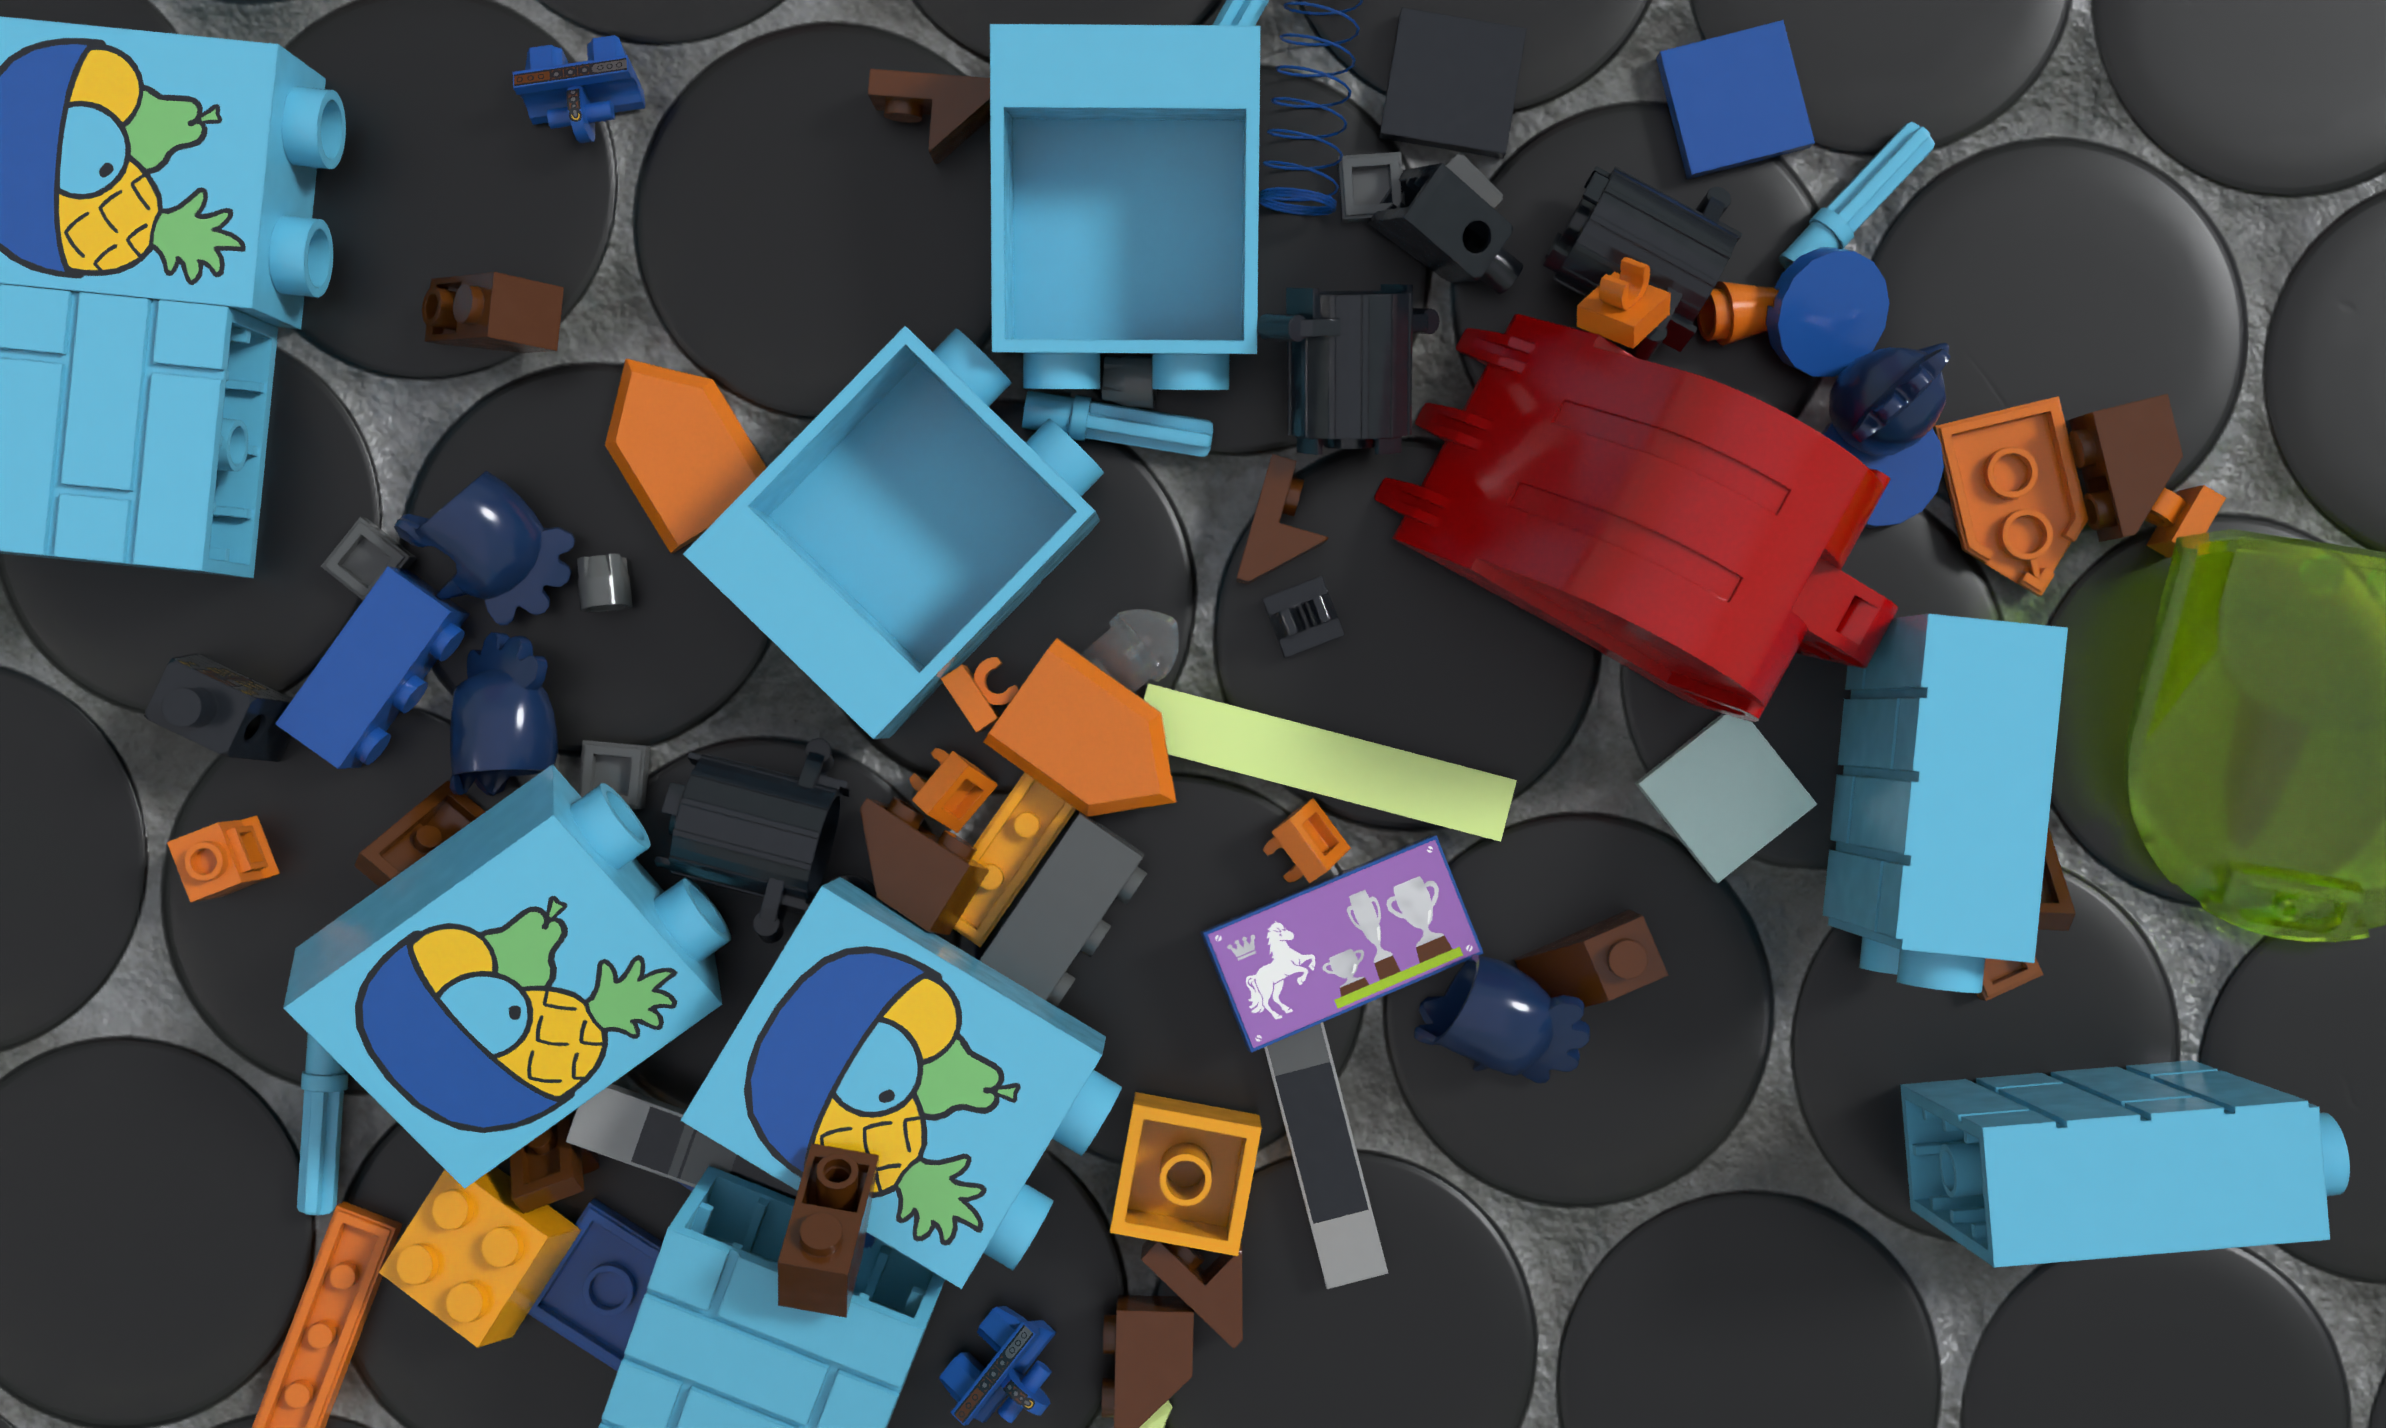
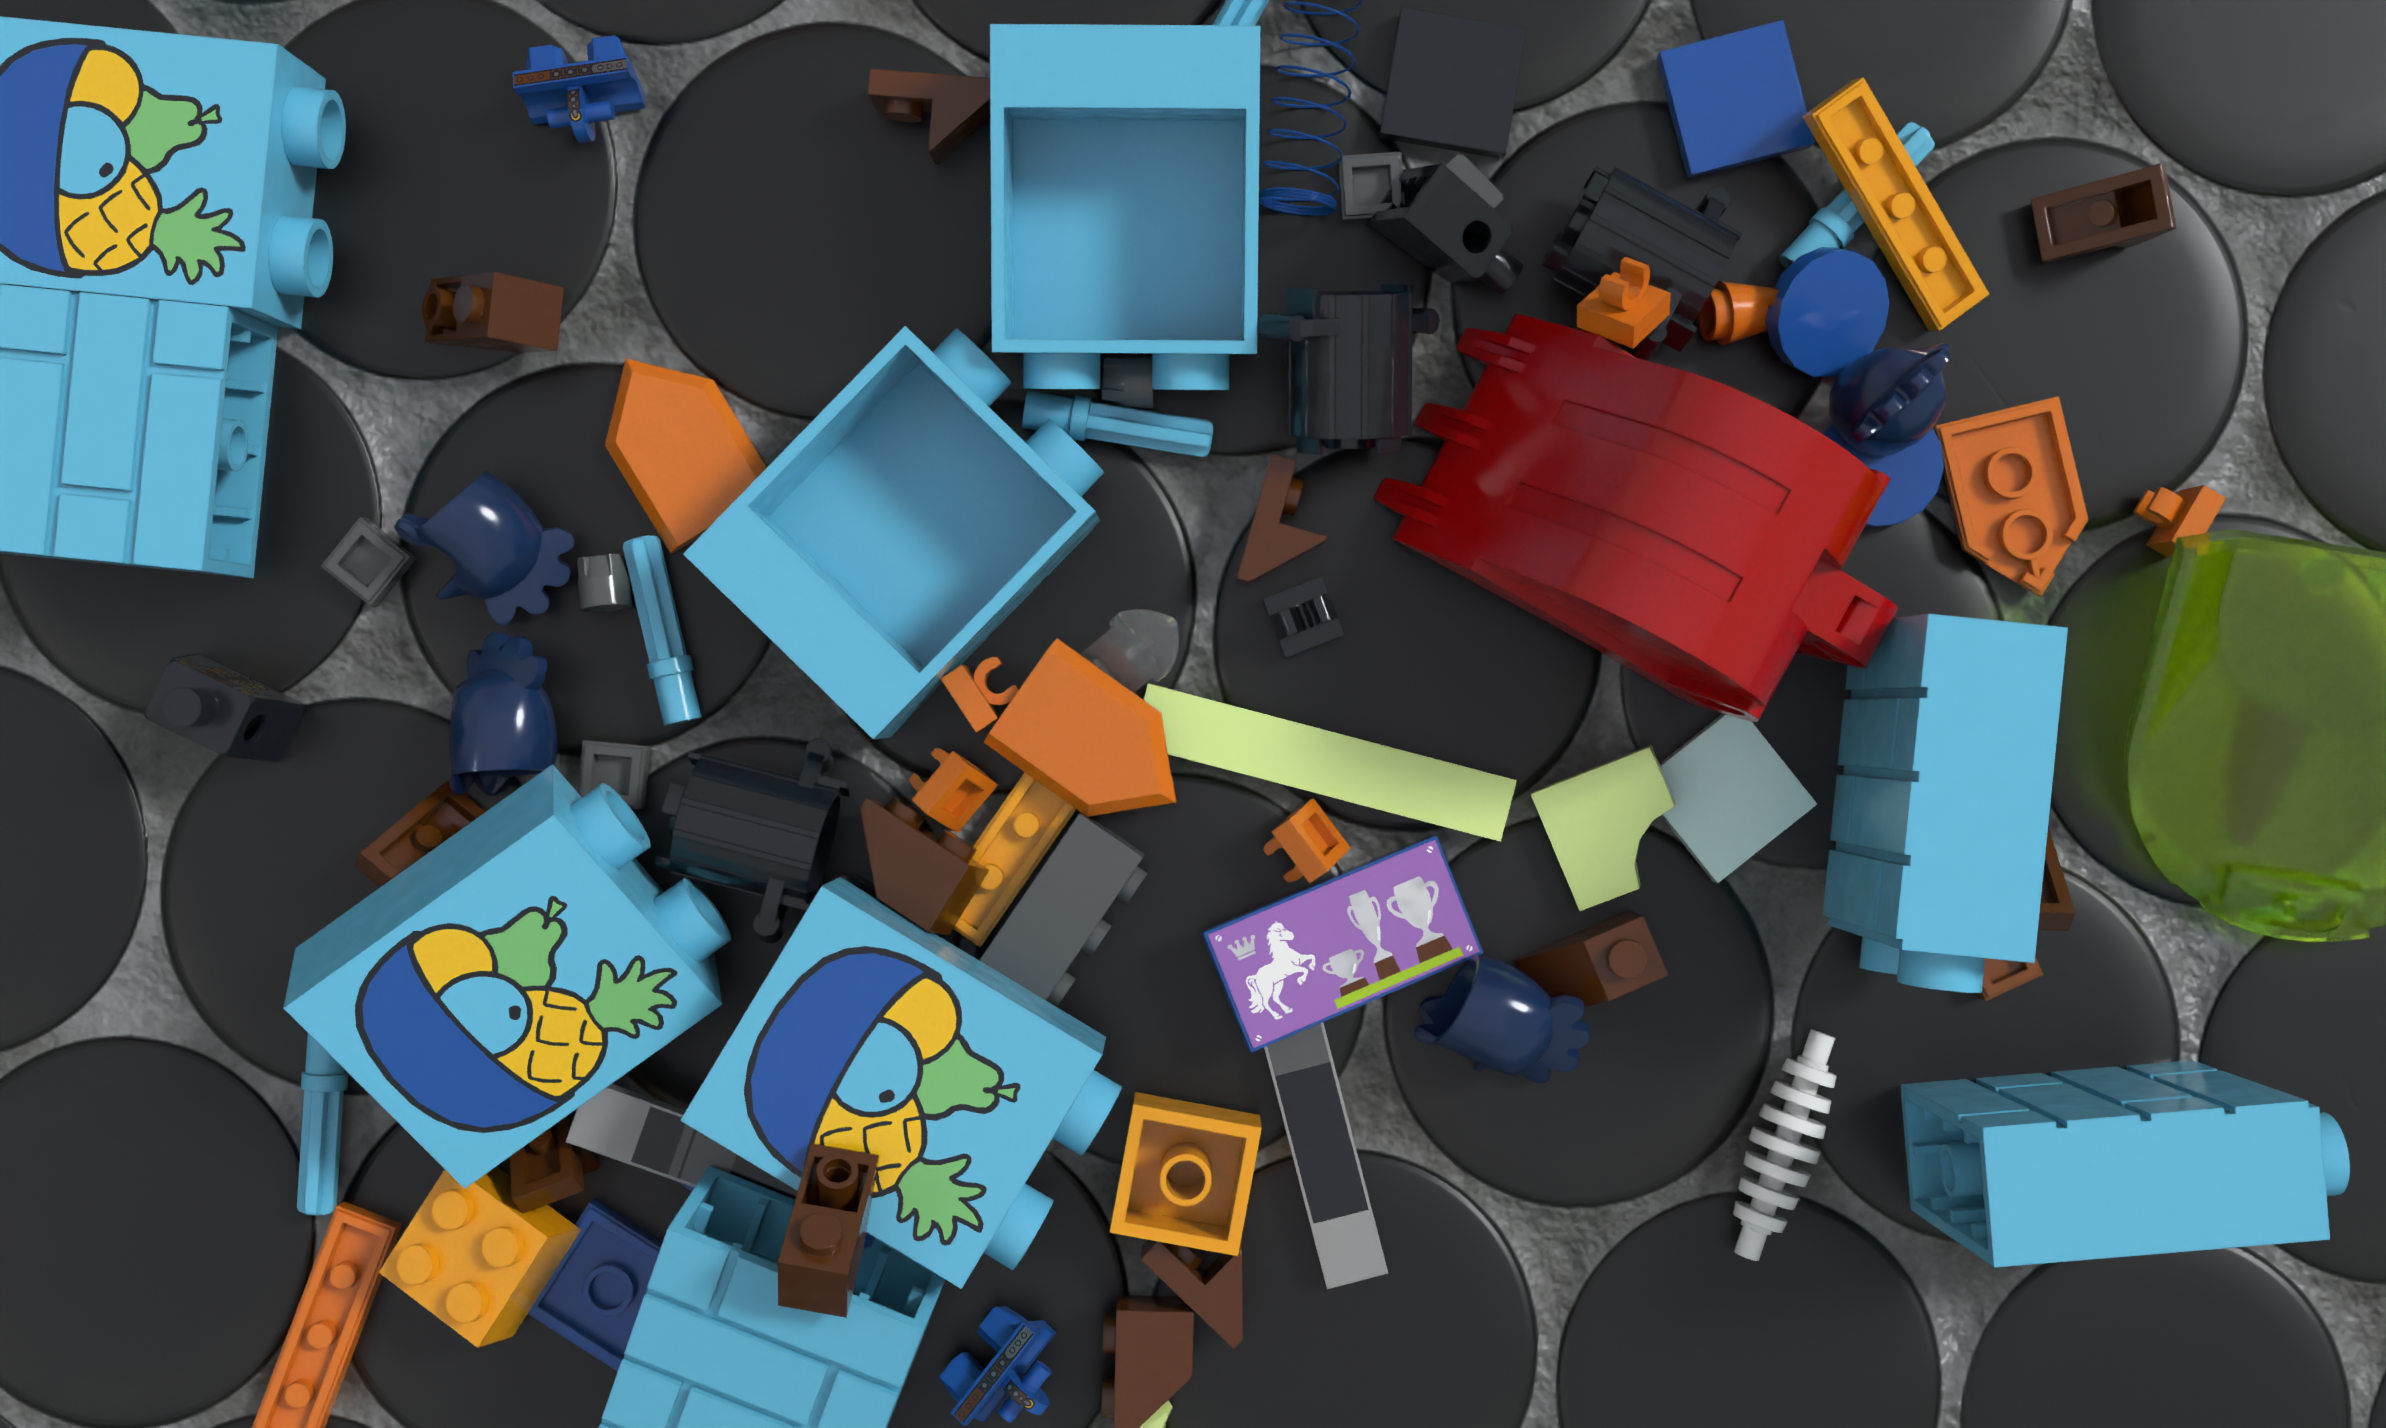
orange window [167,815,280,903] -> none
blue brick [275,566,470,769] -> none
reddish brown slope [2068,394,2183,542] -> none
none -> medium azure axle [623,535,702,726]
none -> yellowish green tile [1531,745,1676,911]
none -> white piece [1733,1029,1837,1261]
none -> light orange tile [1802,77,1989,331]
none -> reddish brown slope [2031,163,2177,262]

